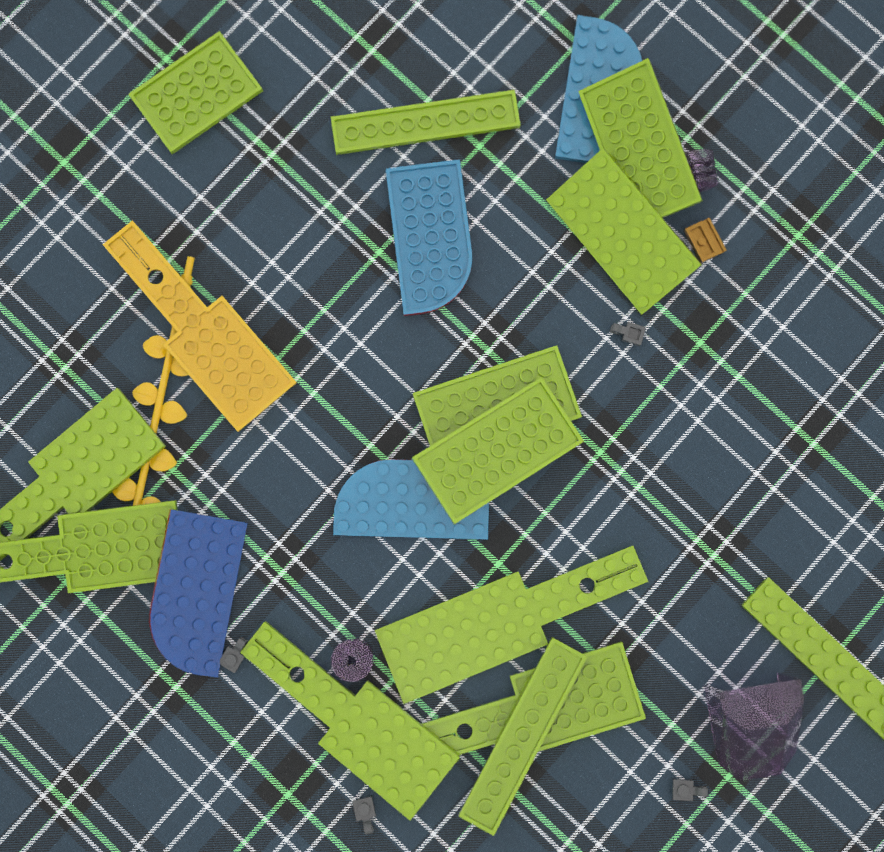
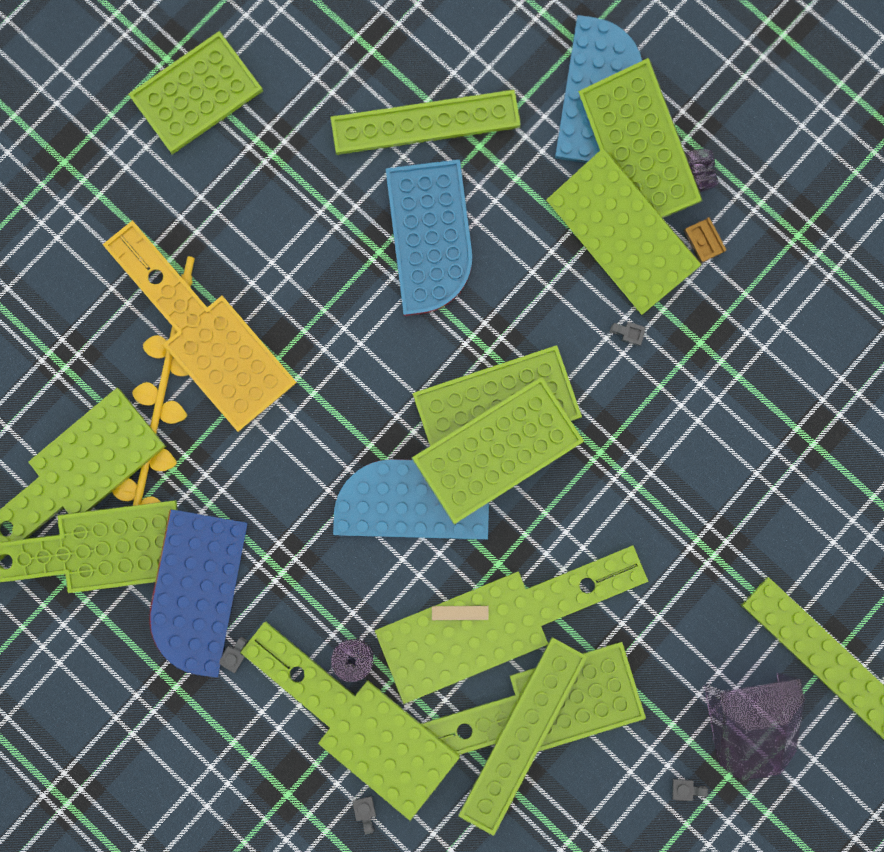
none -> tan sticker [432,606,489,620]

